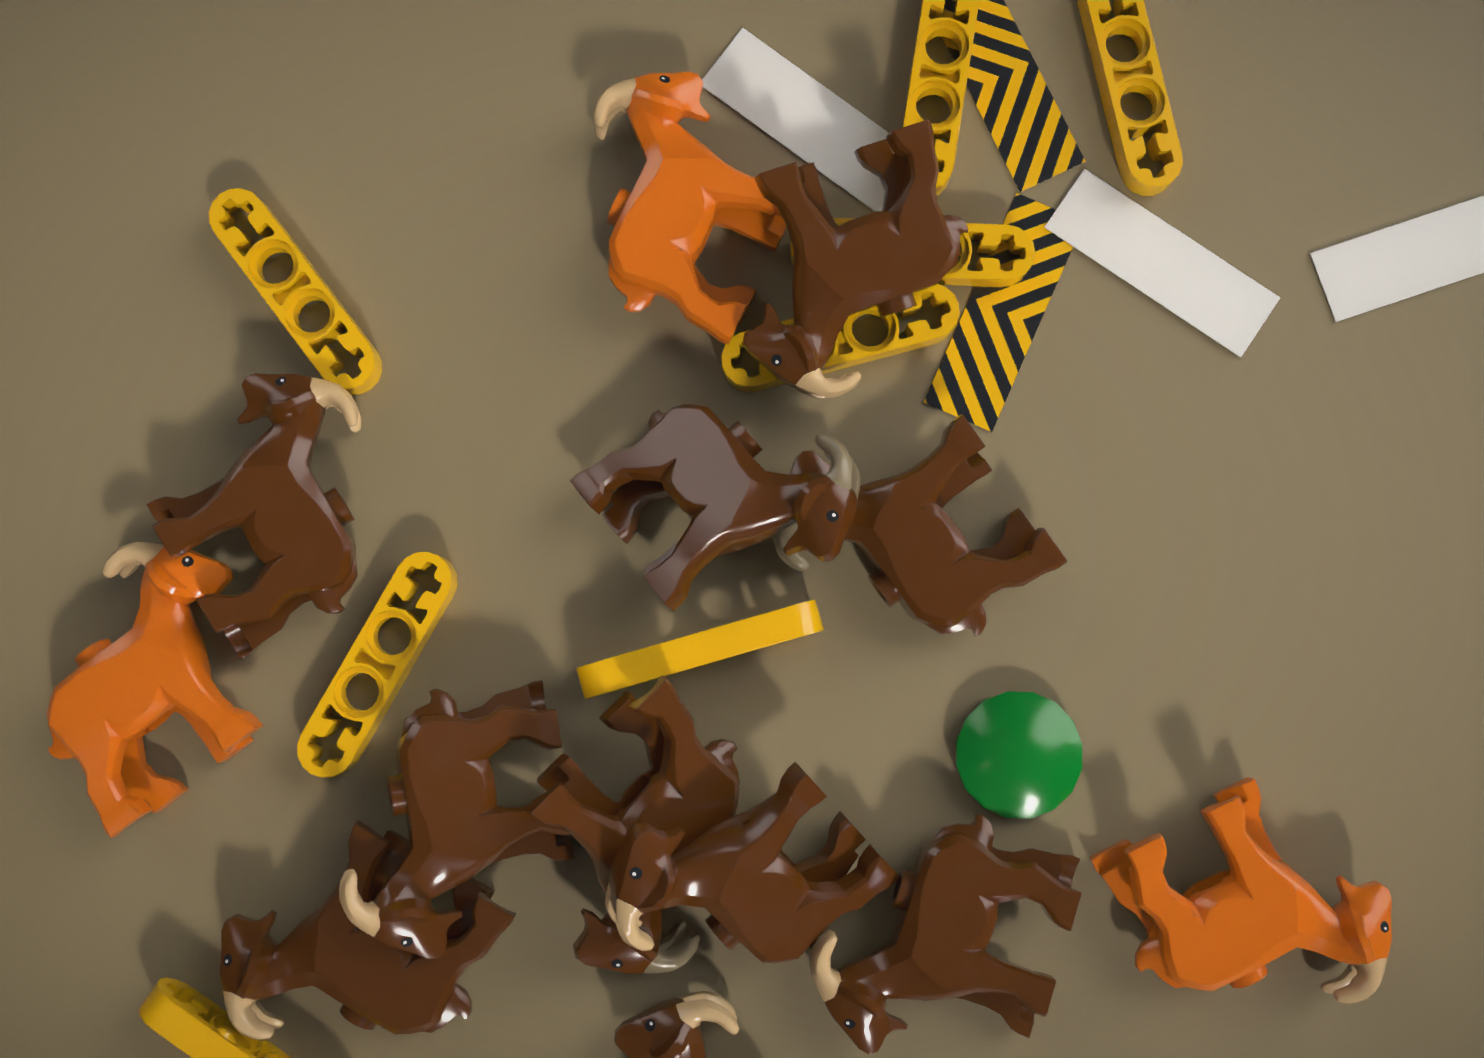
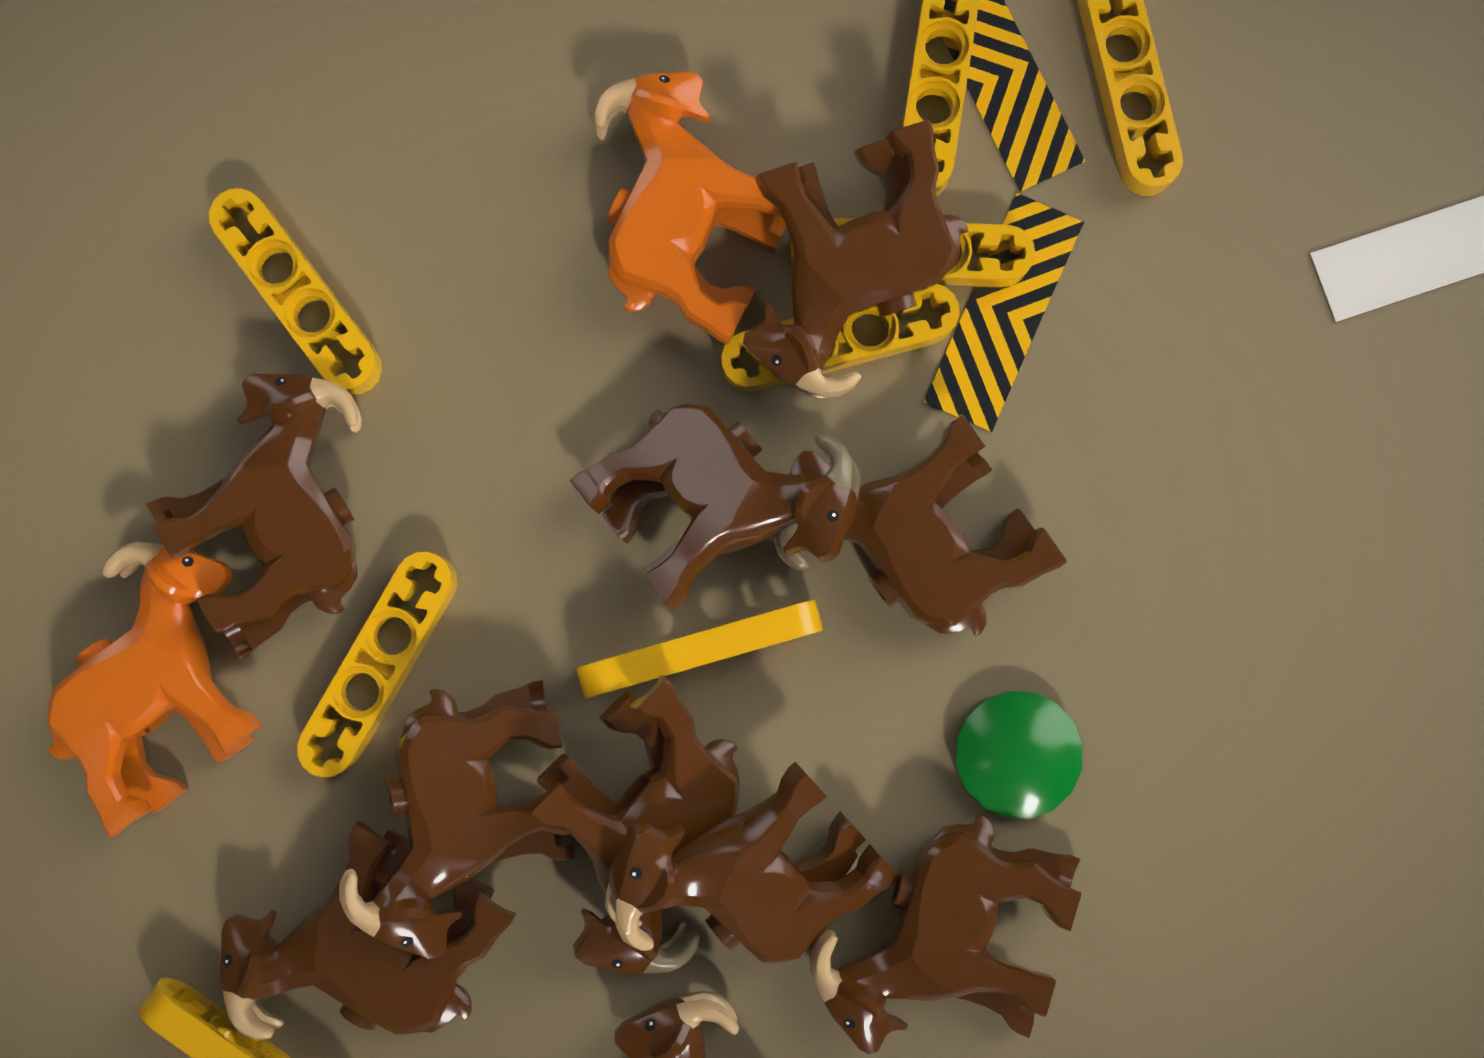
white sticker [702,28,889,212] -> none
white sticker [1044,169,1280,358] -> none
orange animal [1089,777,1392,1005] -> none

